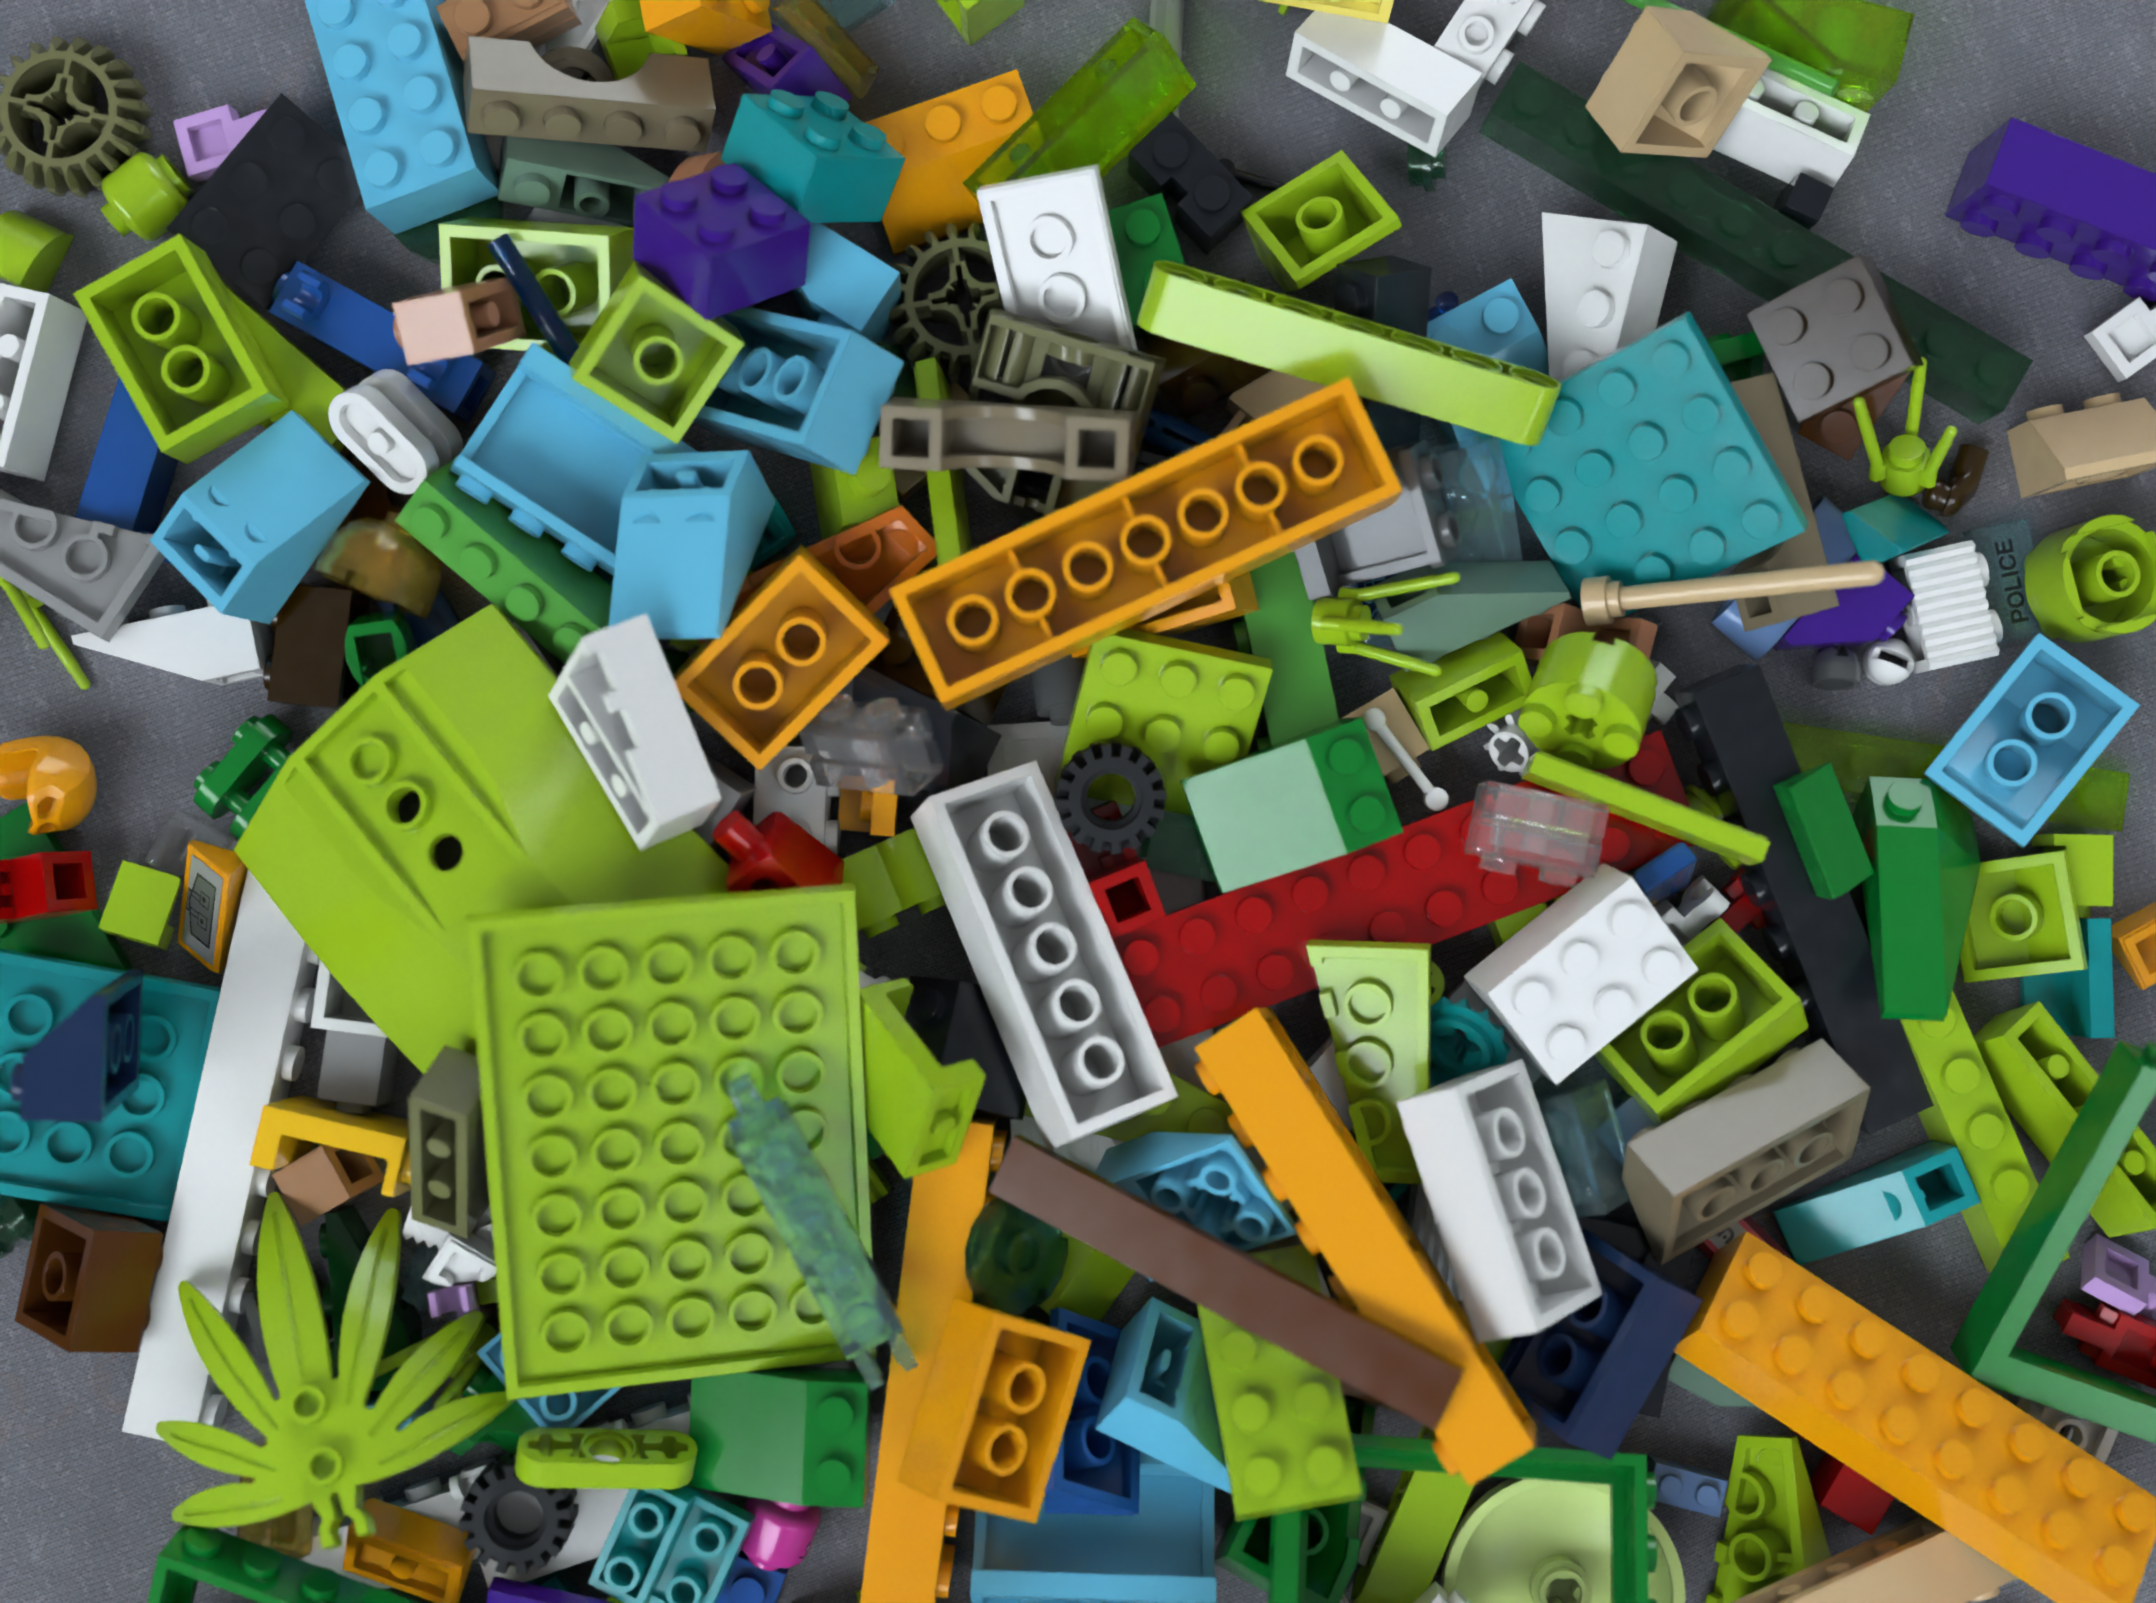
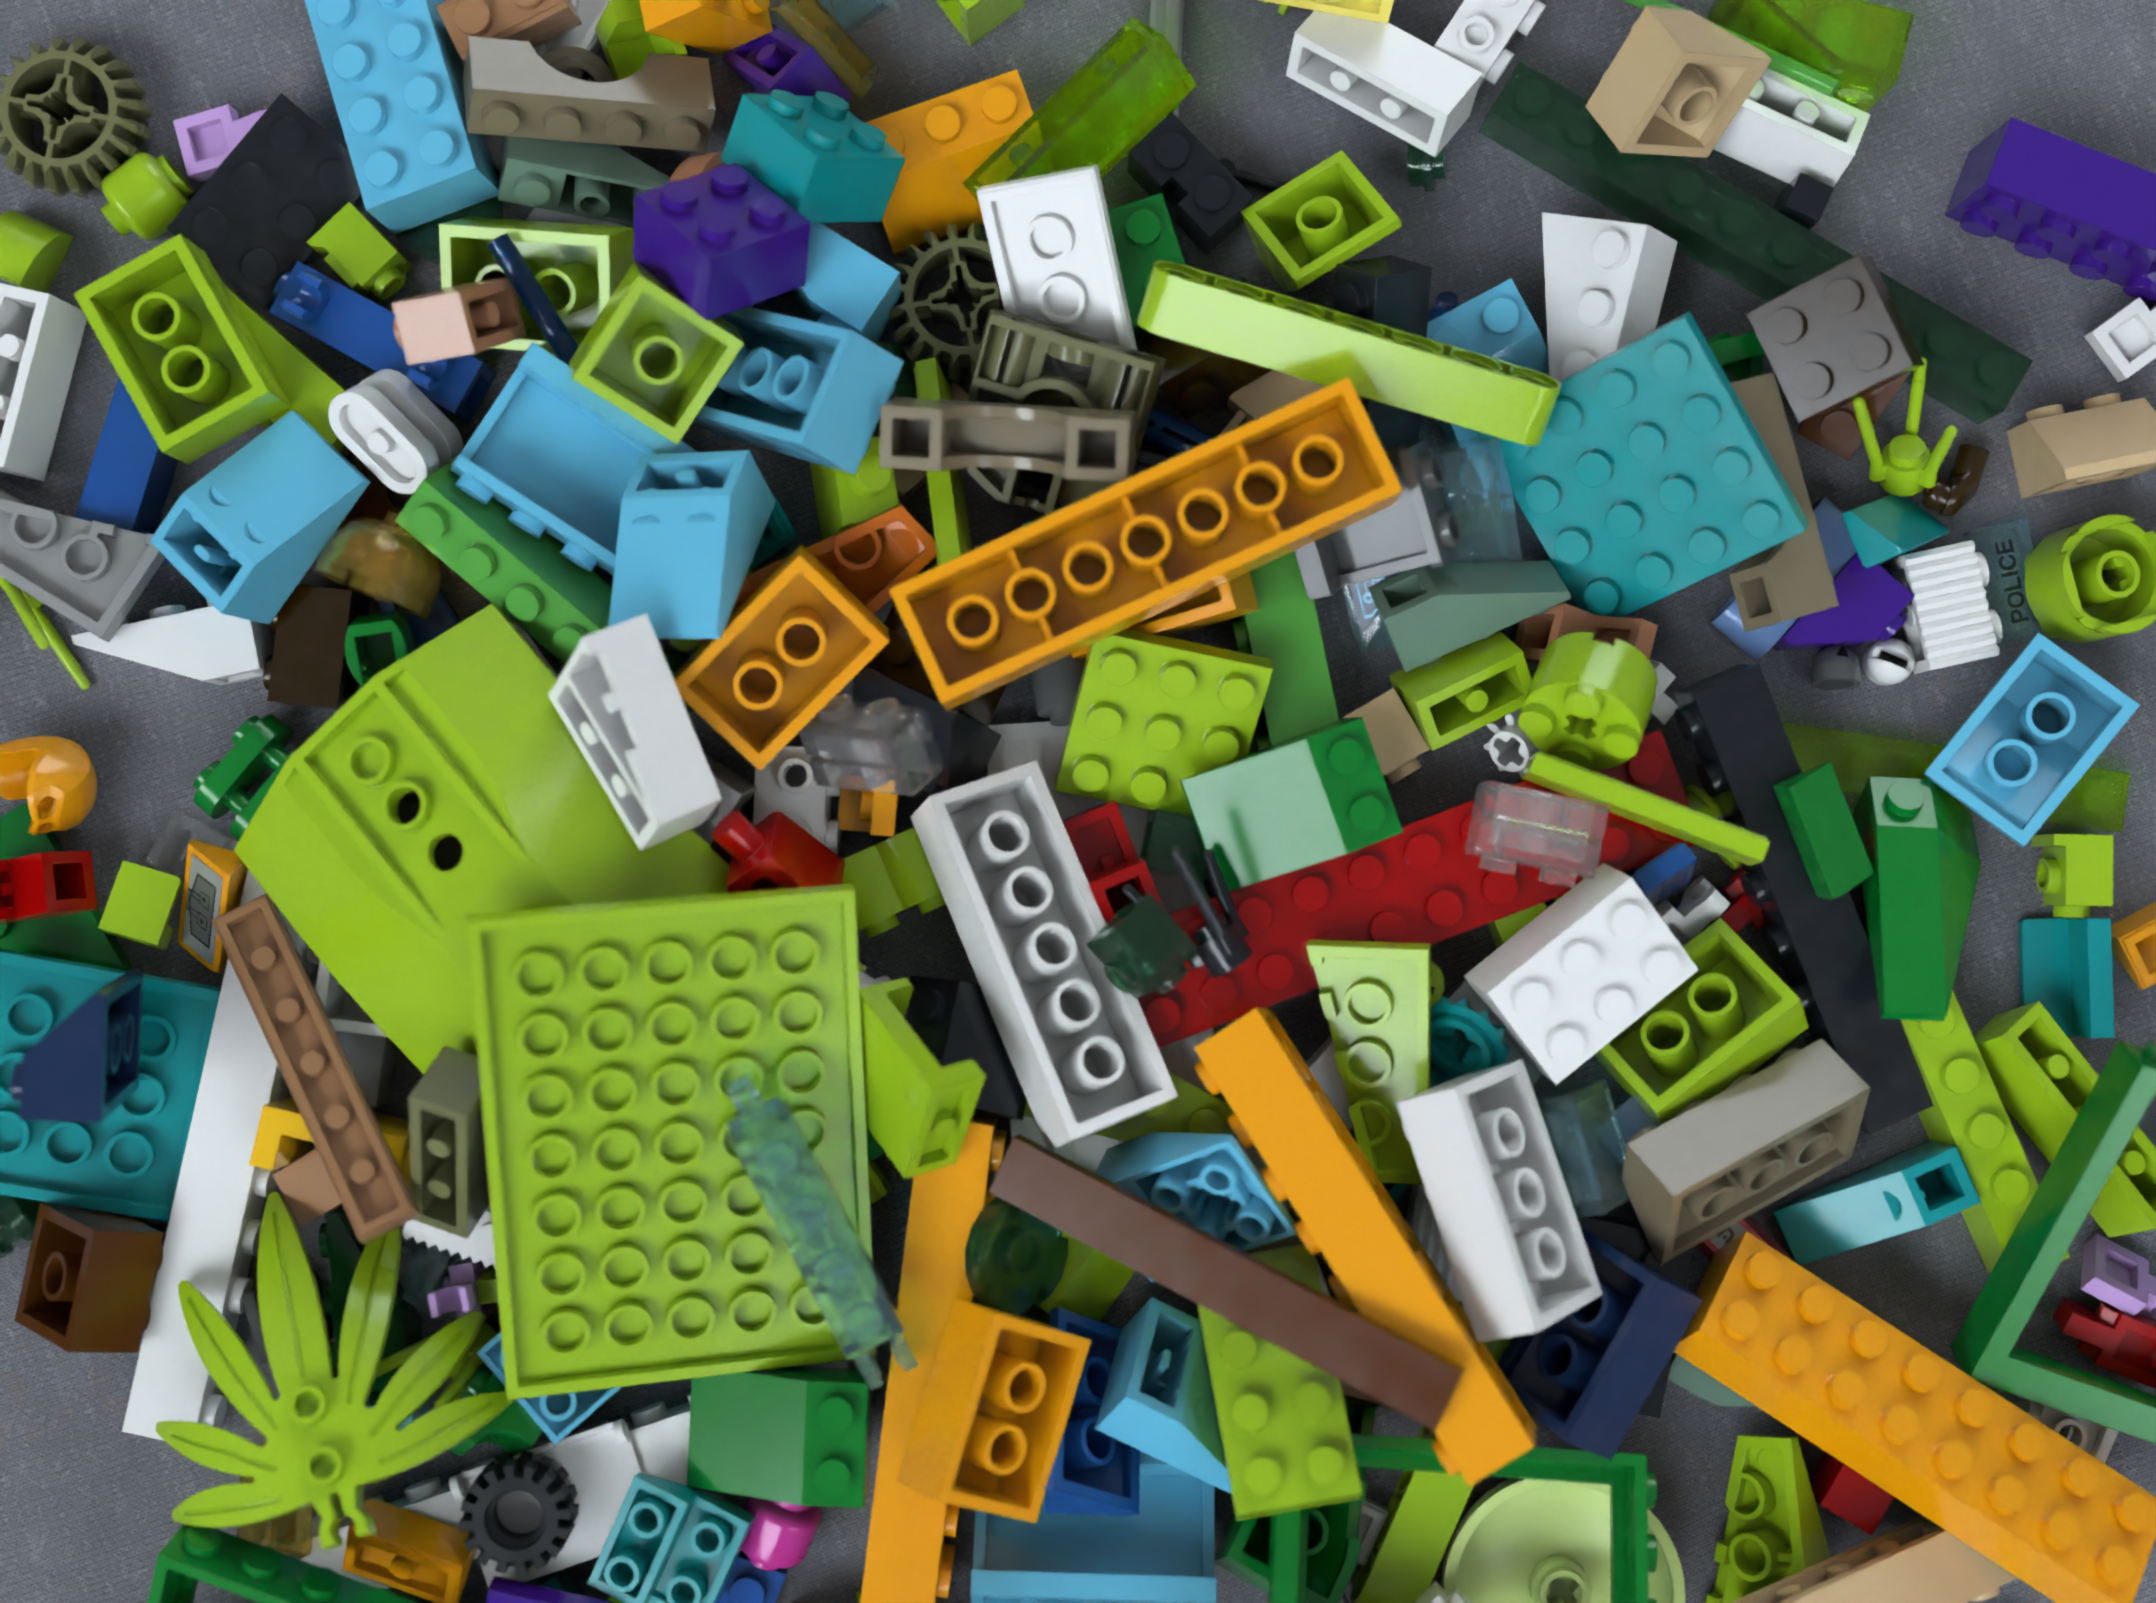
white tile [422,1233,496,1287] -> none
lime beam [514,1427,698,1489] -> none
black tyre [1056,740,1167,854] -> none
lime plant [1311,571,1461,676] -> none
white hinge [1363,708,1449,811] -> none
tan piece [1581,560,1885,626] -> none
medium blue piece [1647,1454,1728,1518] -> none
lime slope [1960,850,2088,983] -> none
none -> medium nougat tile [211,893,421,1244]
none -> lime window [307,202,413,300]
none -> clear green brick [1086,893,1198,998]
none -> black plant [1122,847,1253,978]

